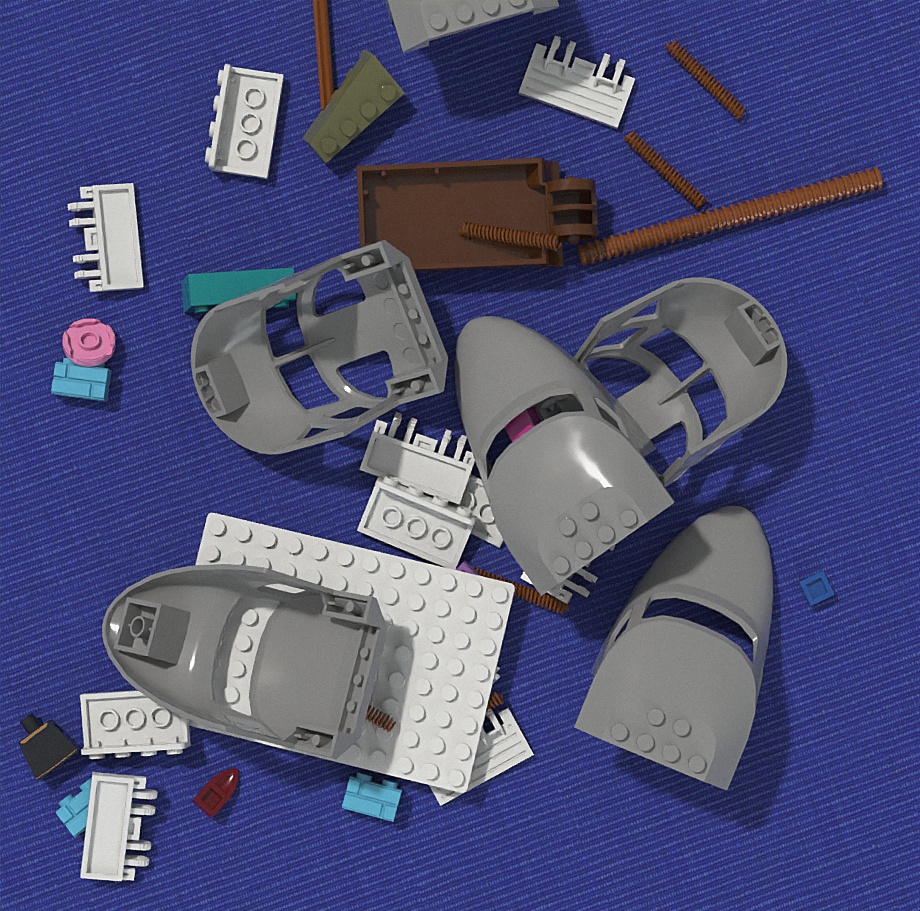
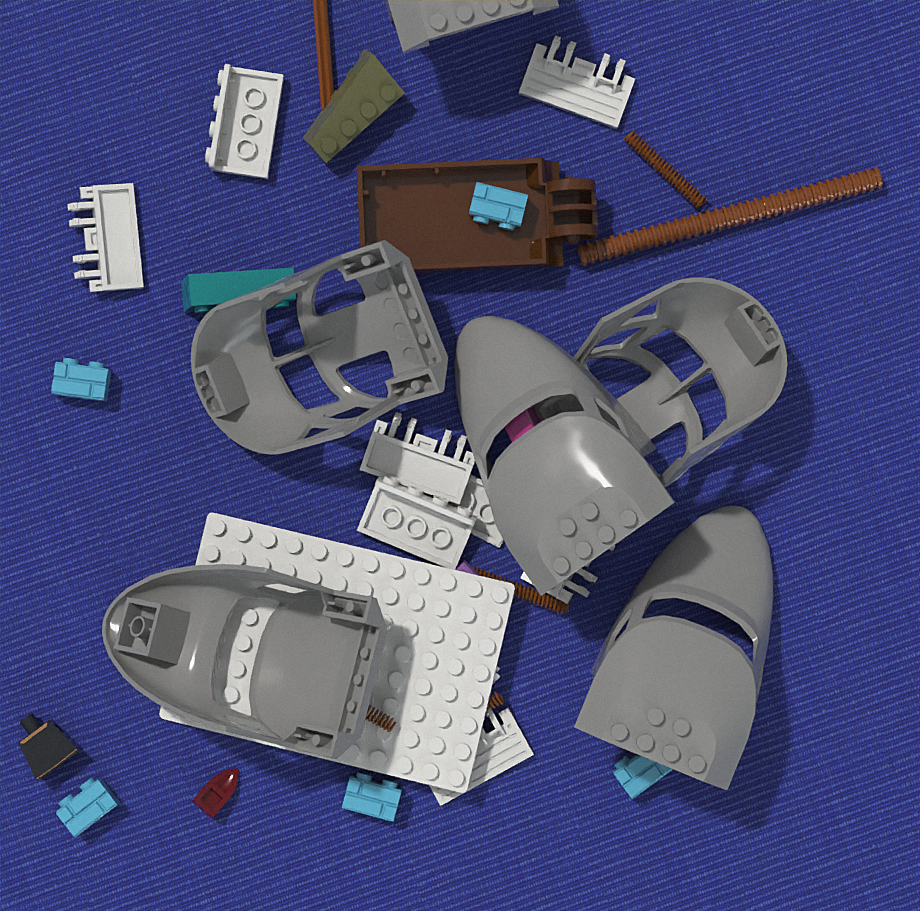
bright pink tile [63,319,115,367] -> none
white bracket [80,690,191,759] -> none
white hinge [80,772,157,881] -> none
dark orange piece [458,221,562,251] -> none
dark orange piece [665,40,746,120] -> none
blue plate [798,571,835,606] -> none
none -> medium azure brick [469,182,528,231]
none -> medium azure brick [612,754,673,799]

